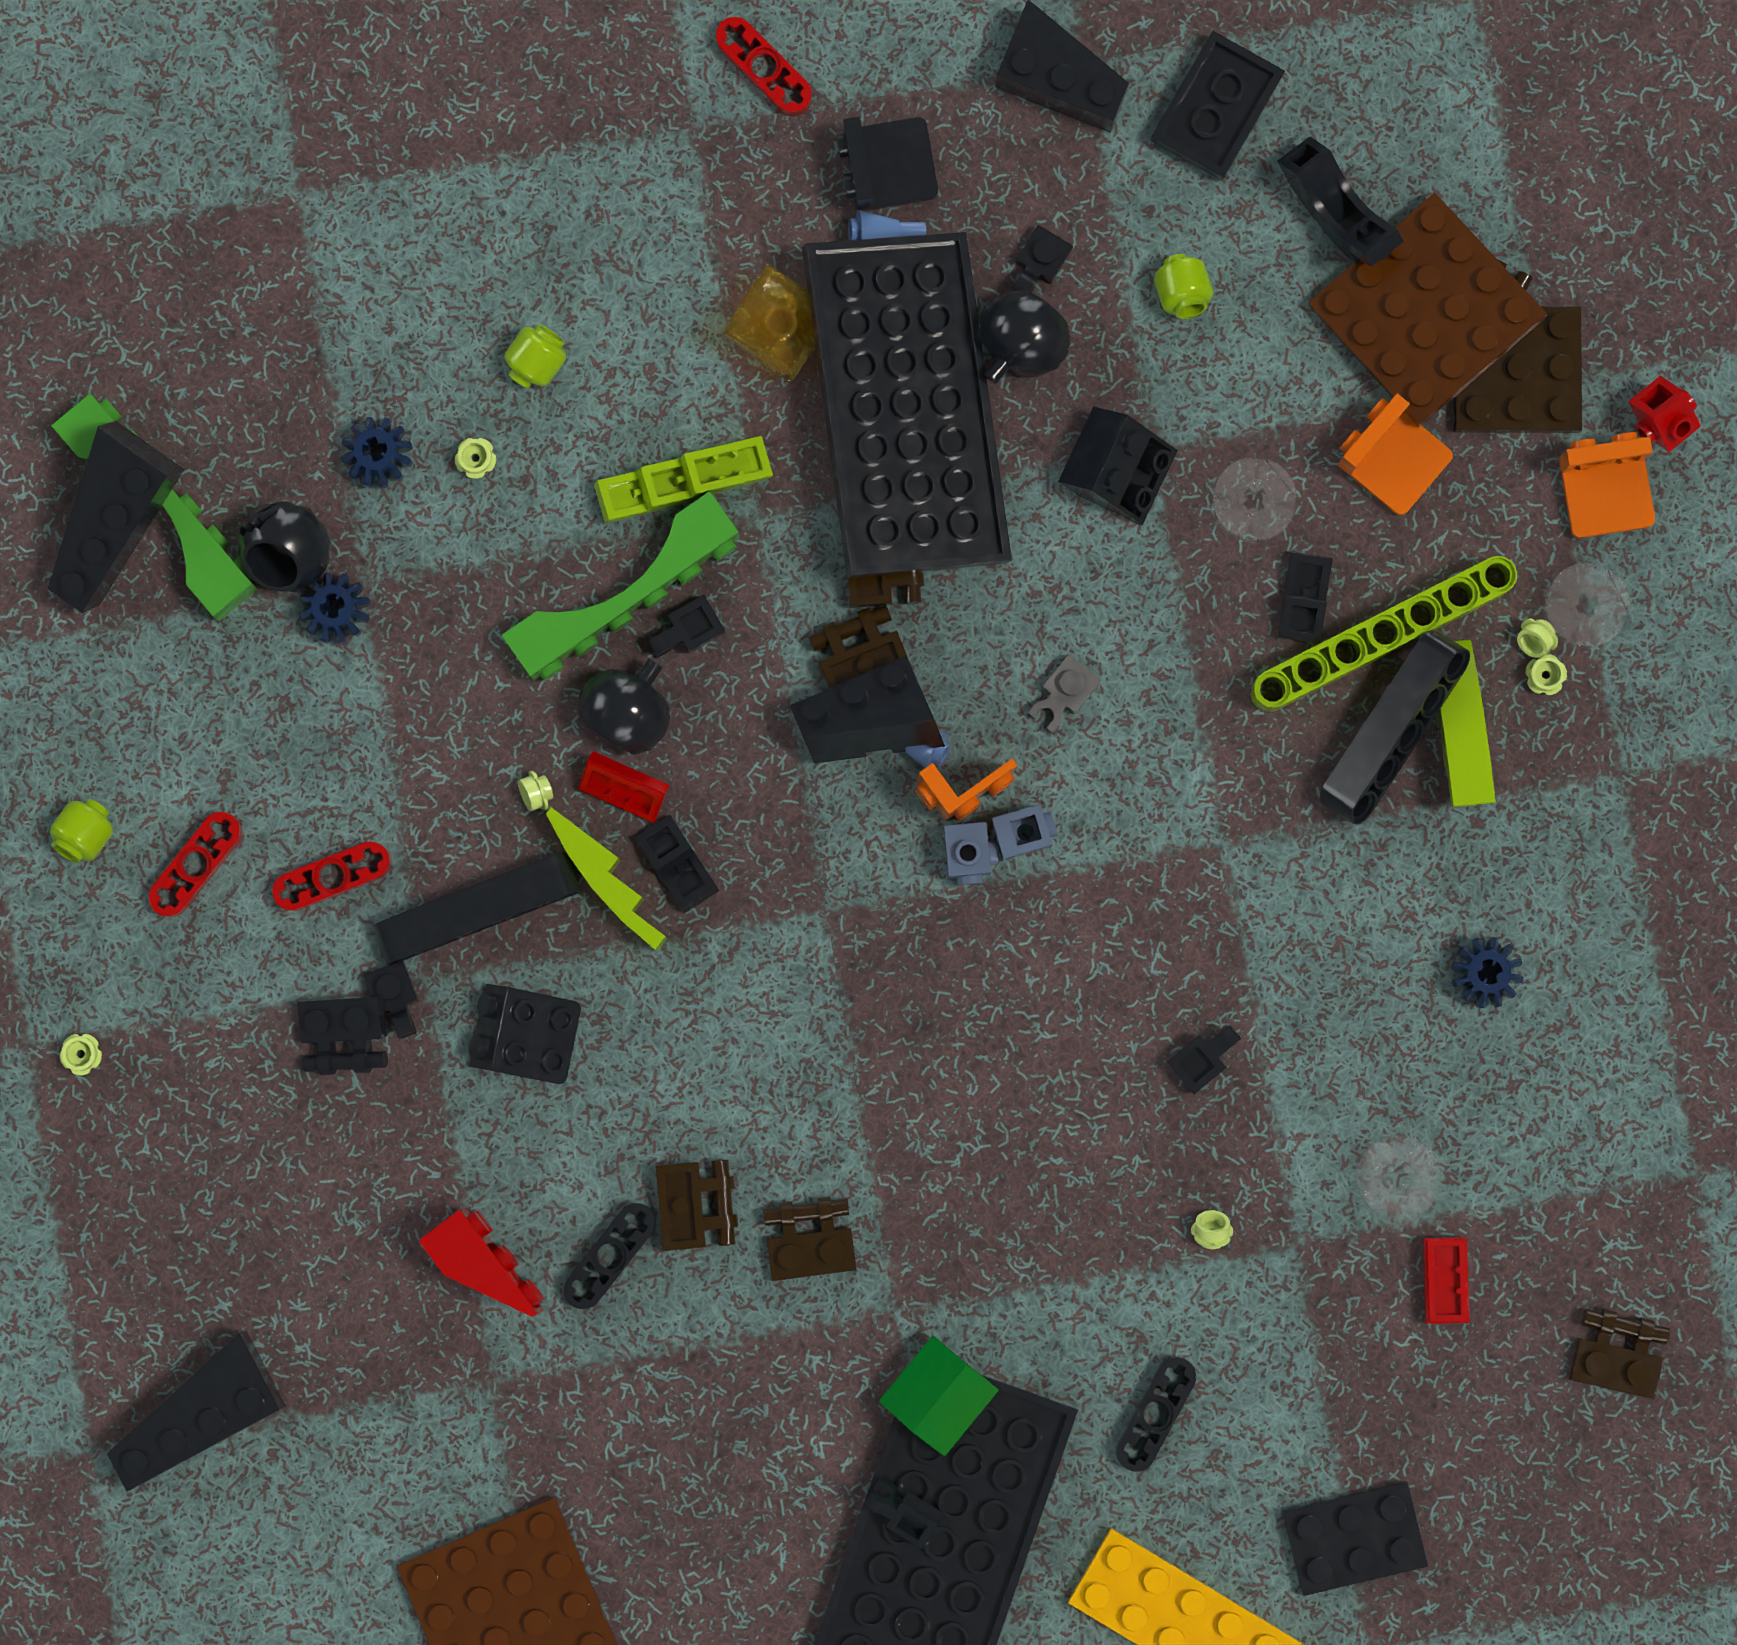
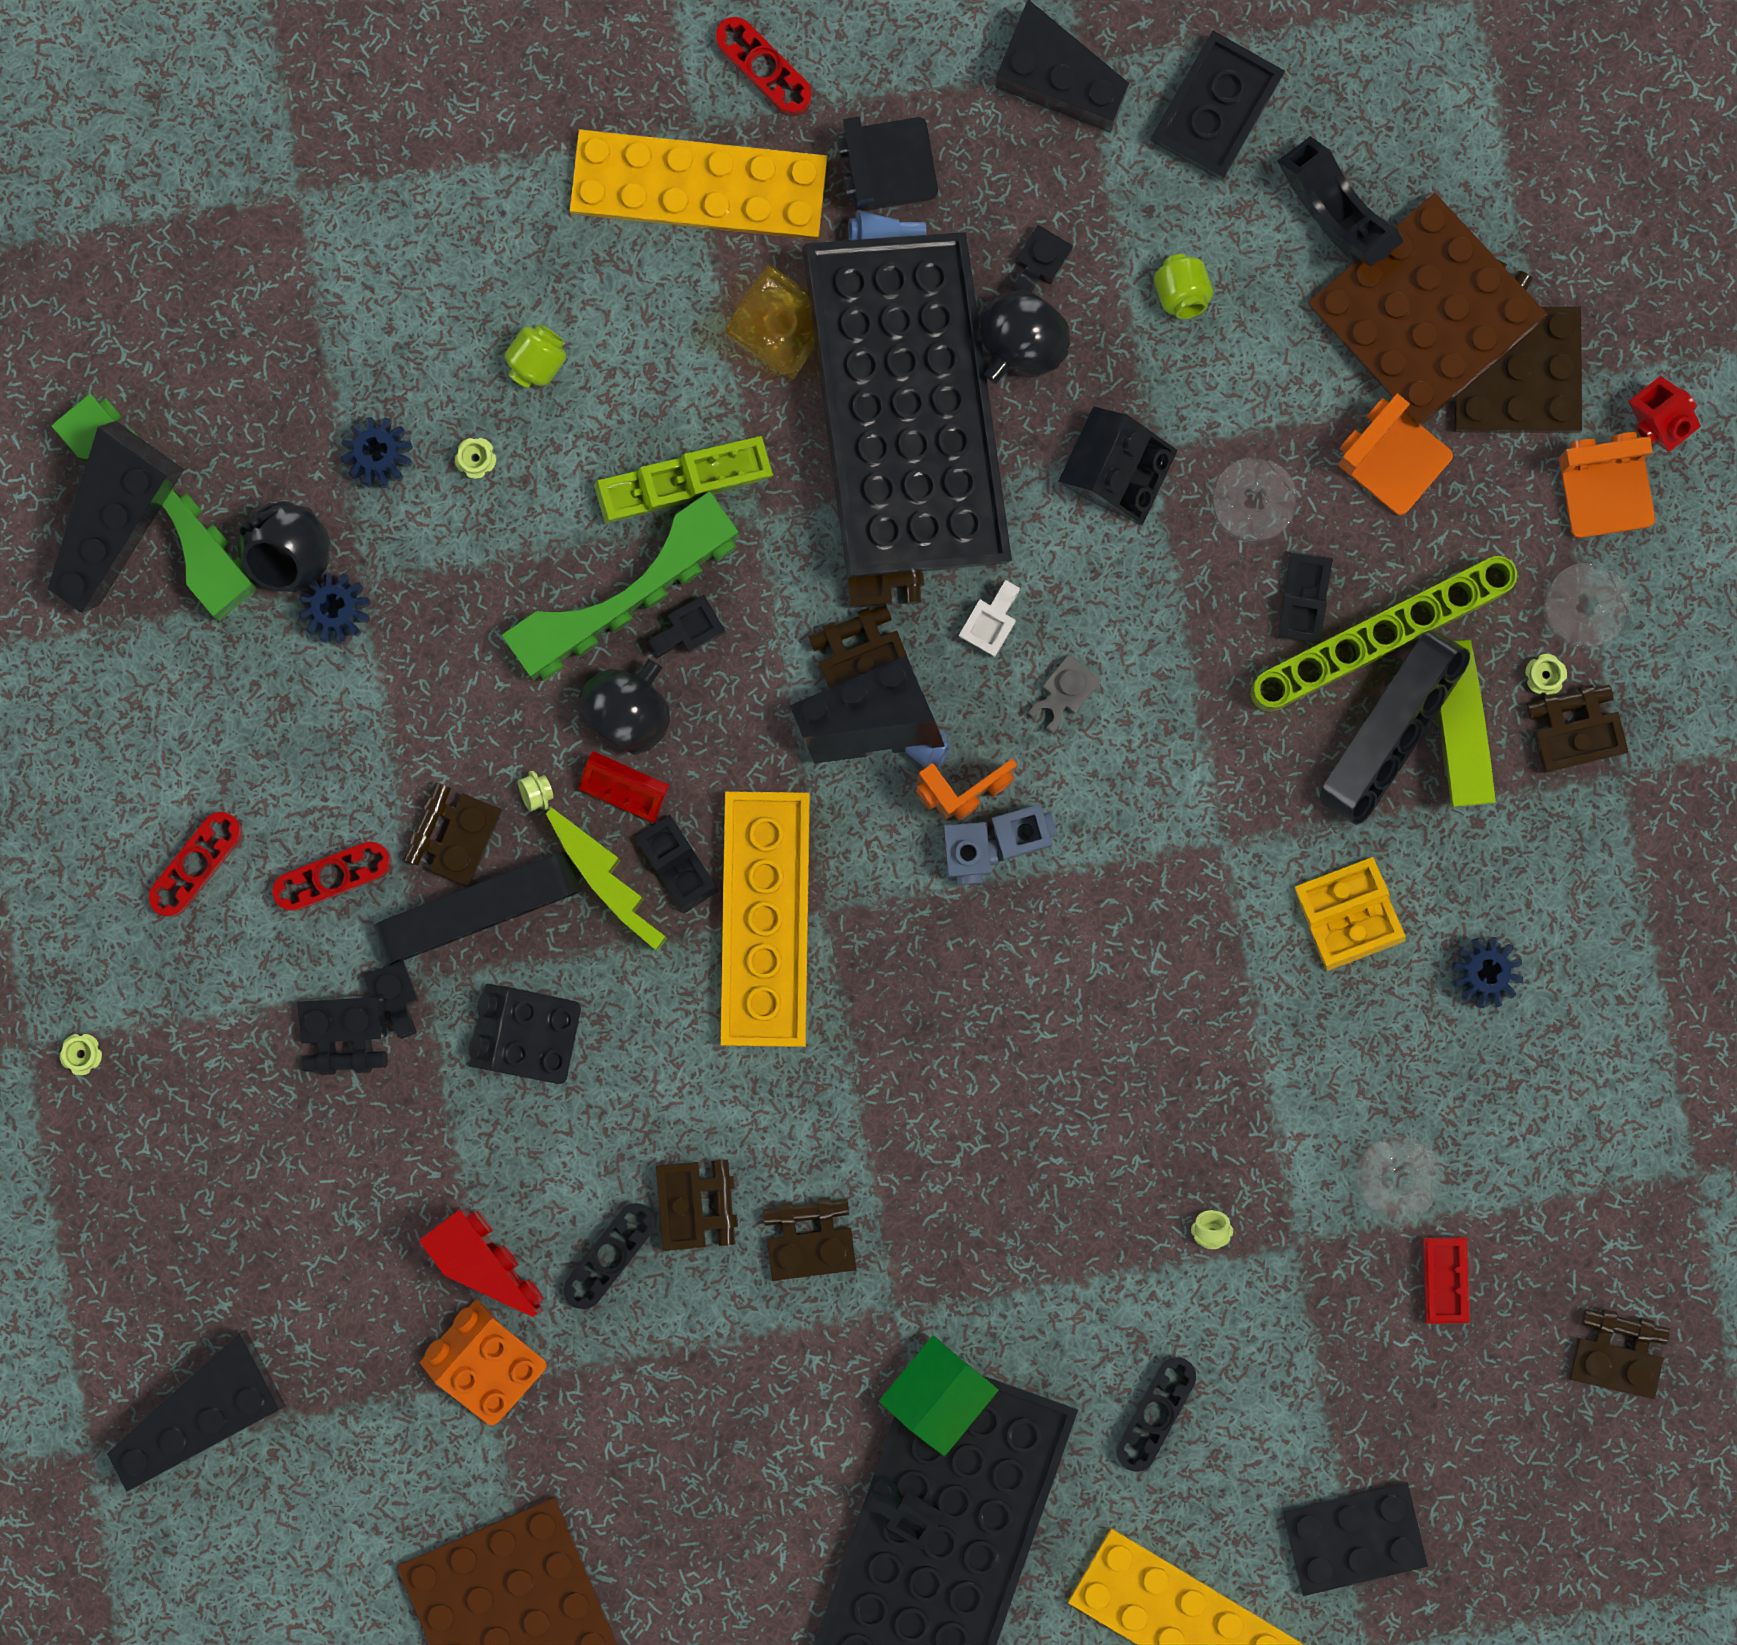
lime head [49,799,114,864] -> none
black plate [1167,1025,1241,1094] -> none
yellowish green plate [1517,618,1558,658] -> none
none -> dark brown plate [403,782,503,887]
none -> orange bracket [419,1299,547,1426]
none -> yellow plate [570,130,828,240]
none -> yellow plate [721,791,810,1047]
none -> white plate [959,580,1020,657]
none -> yellow slope [1295,857,1406,971]
none -> dark brown plate [1527,684,1629,774]

